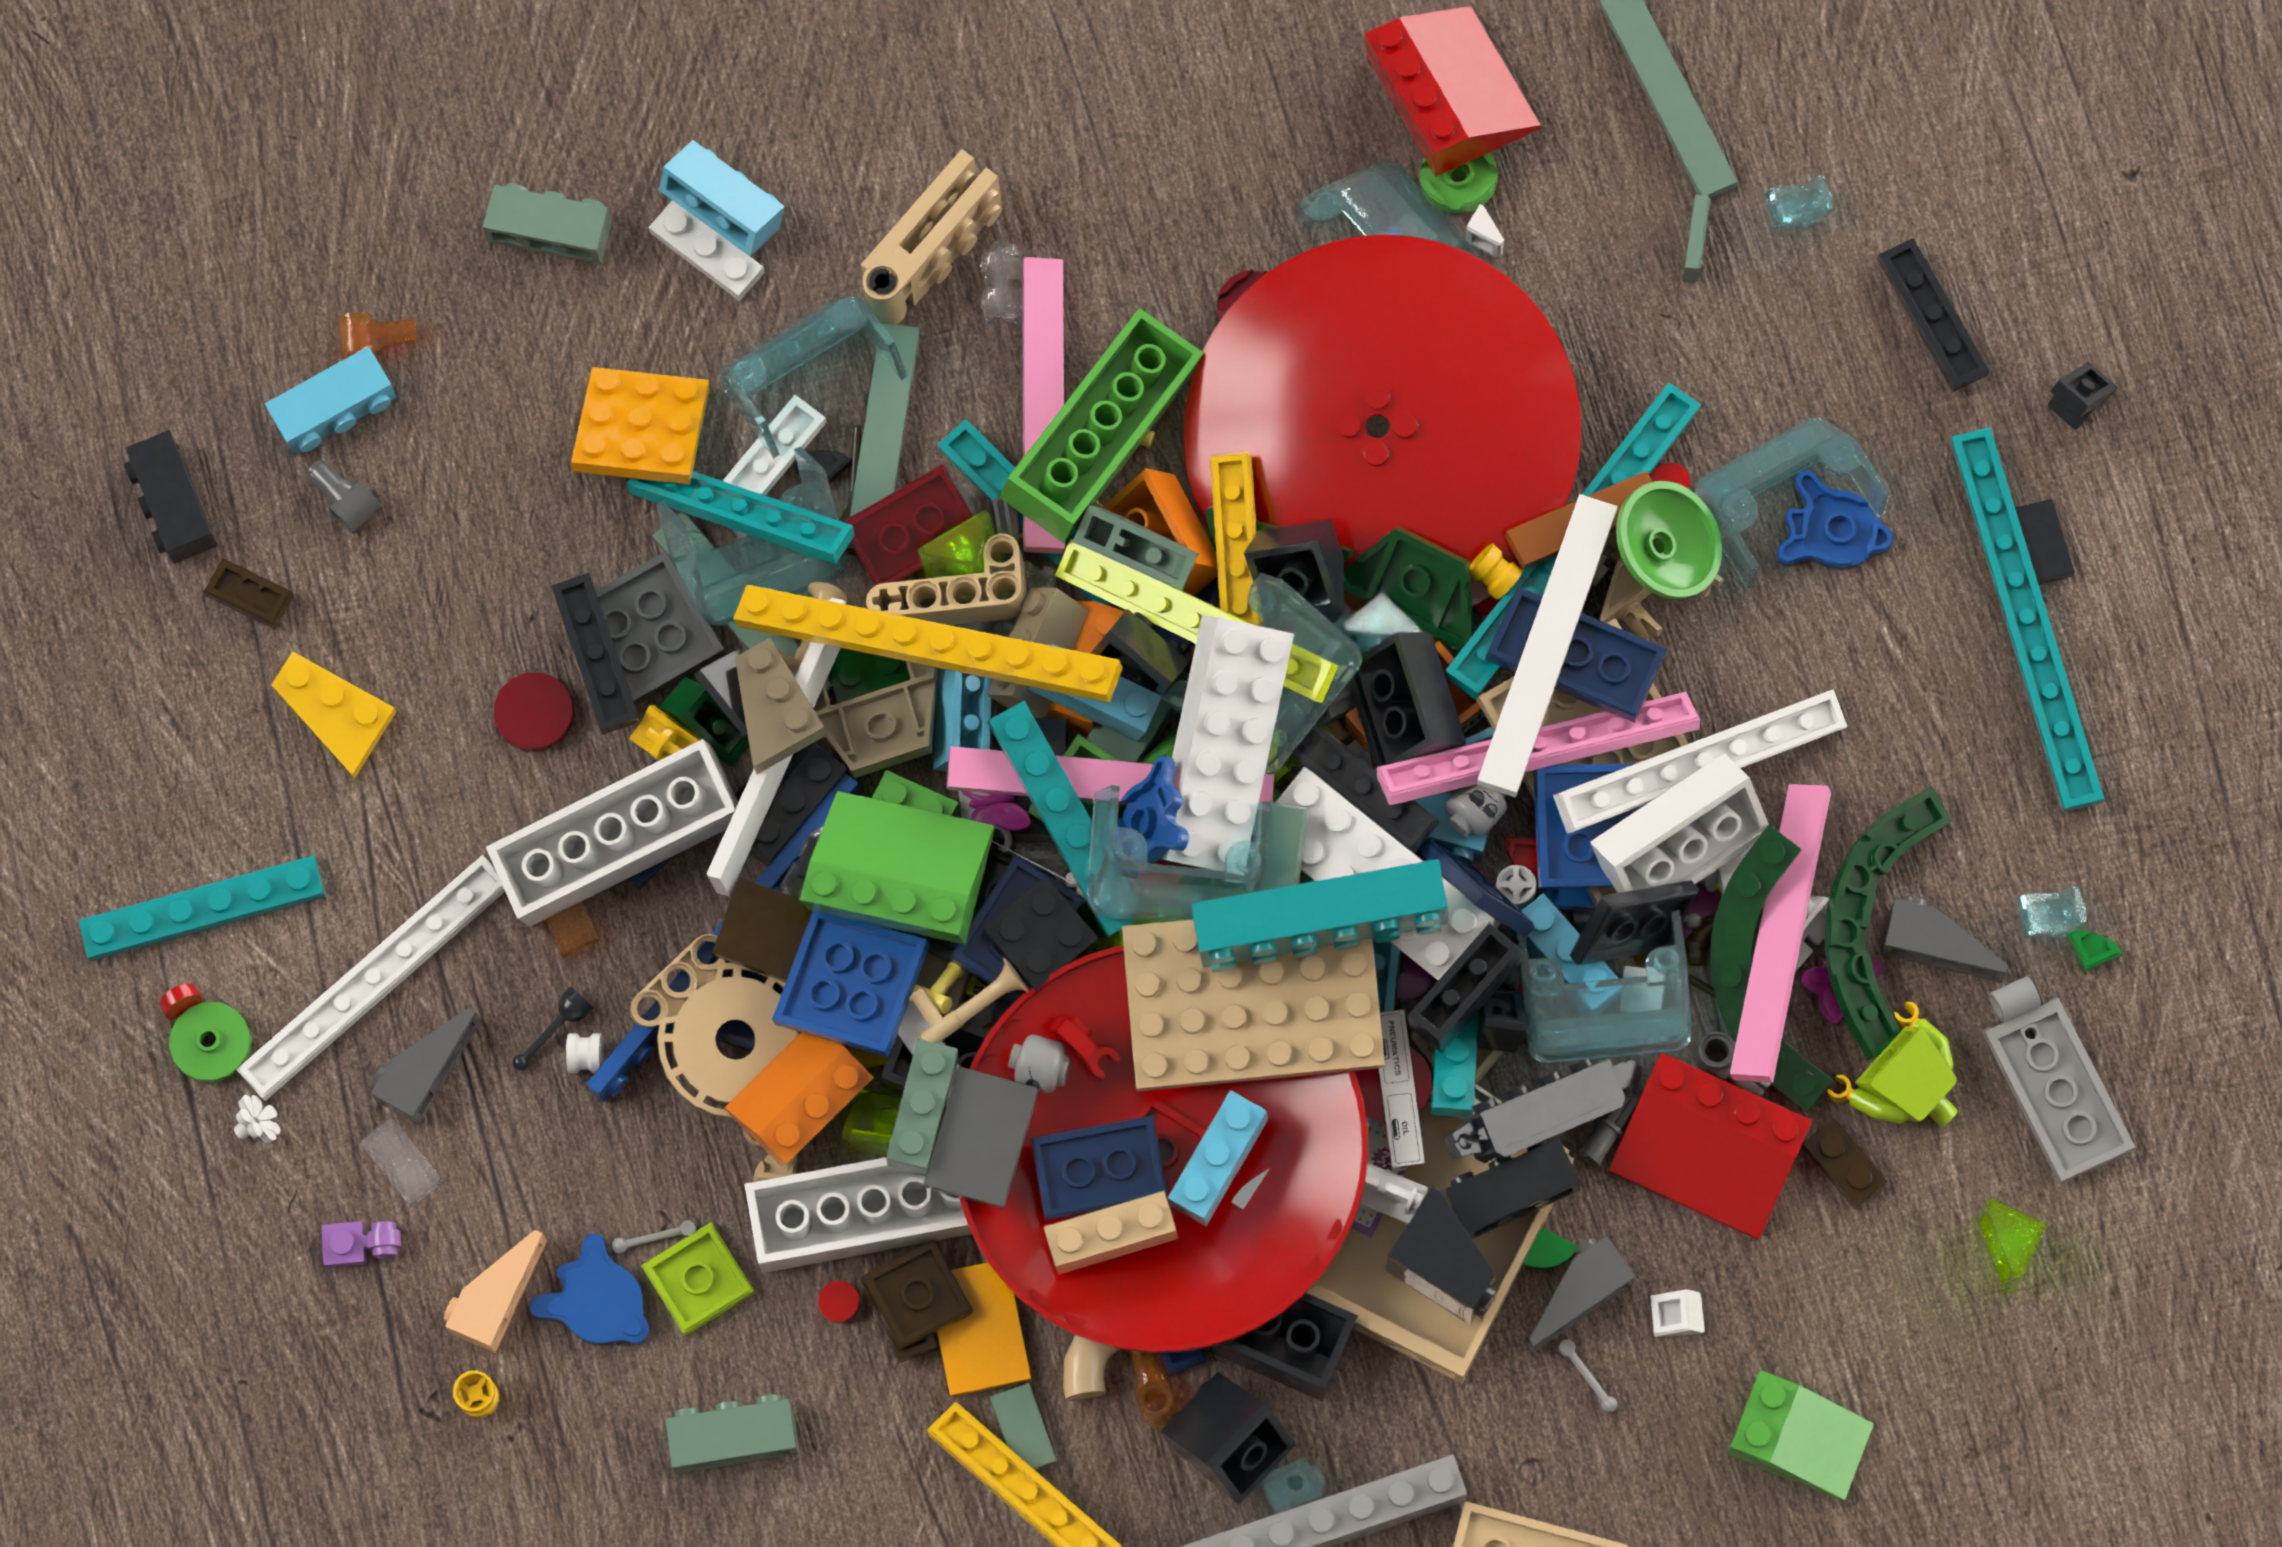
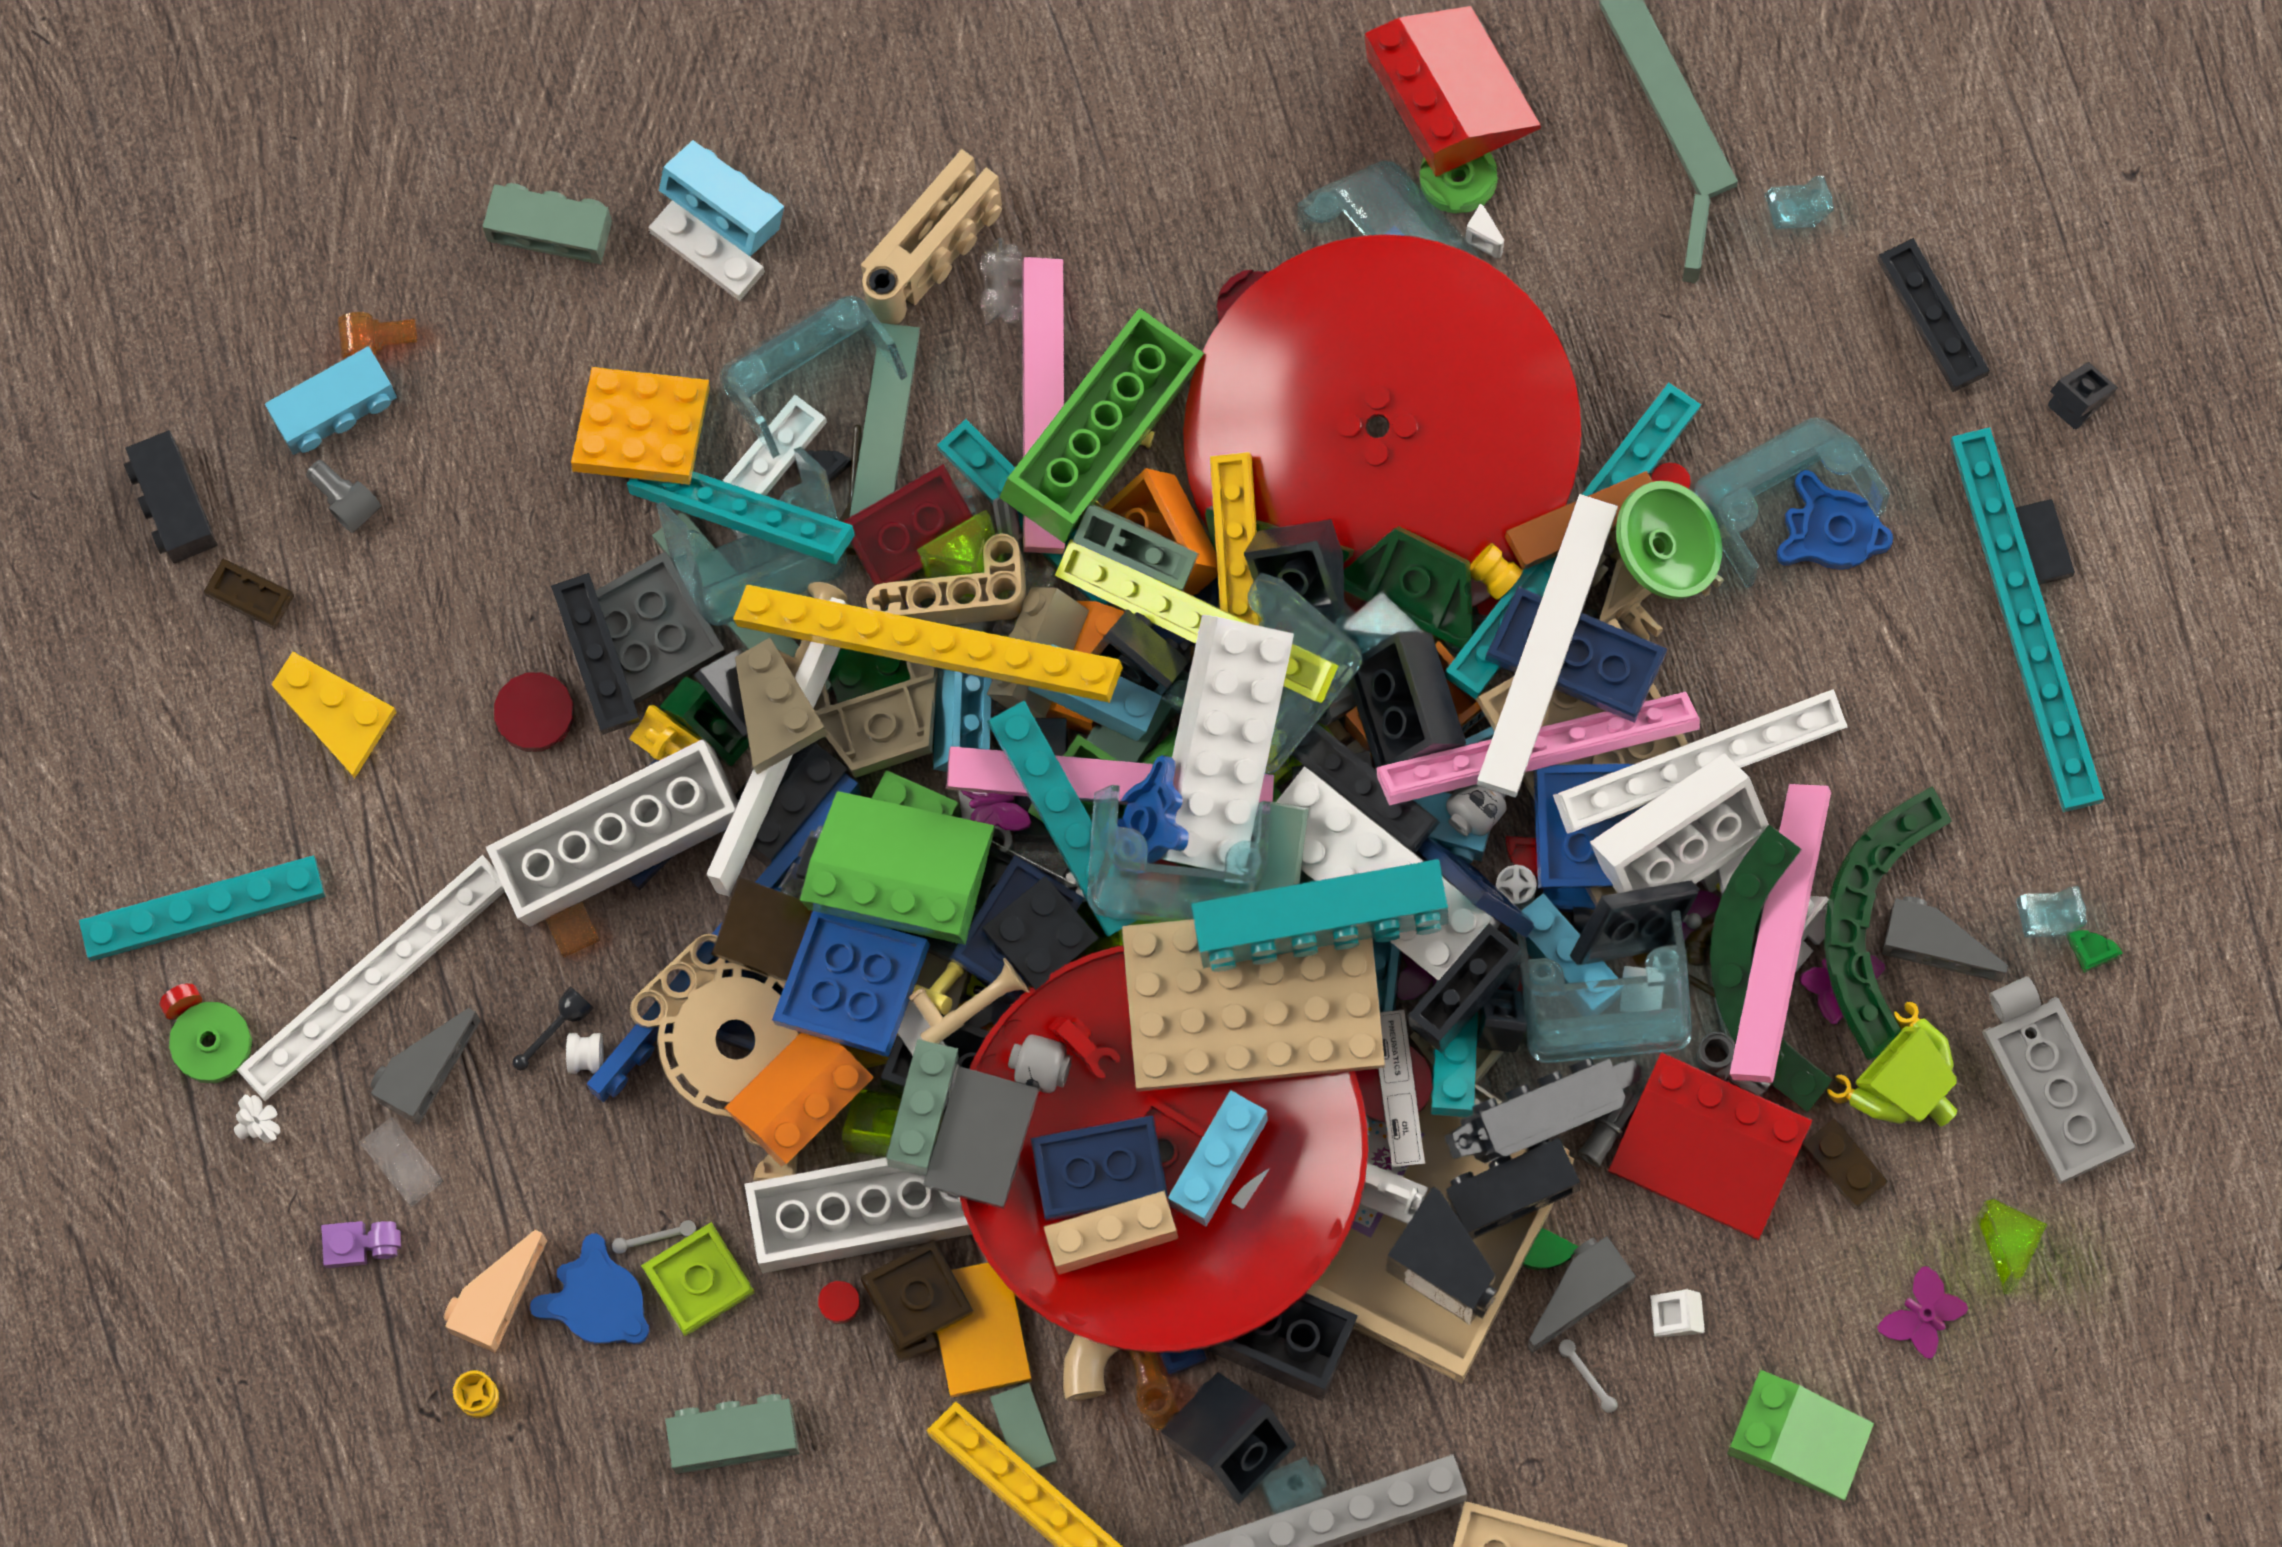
none -> magenta piece [1877,1266,1968,1359]

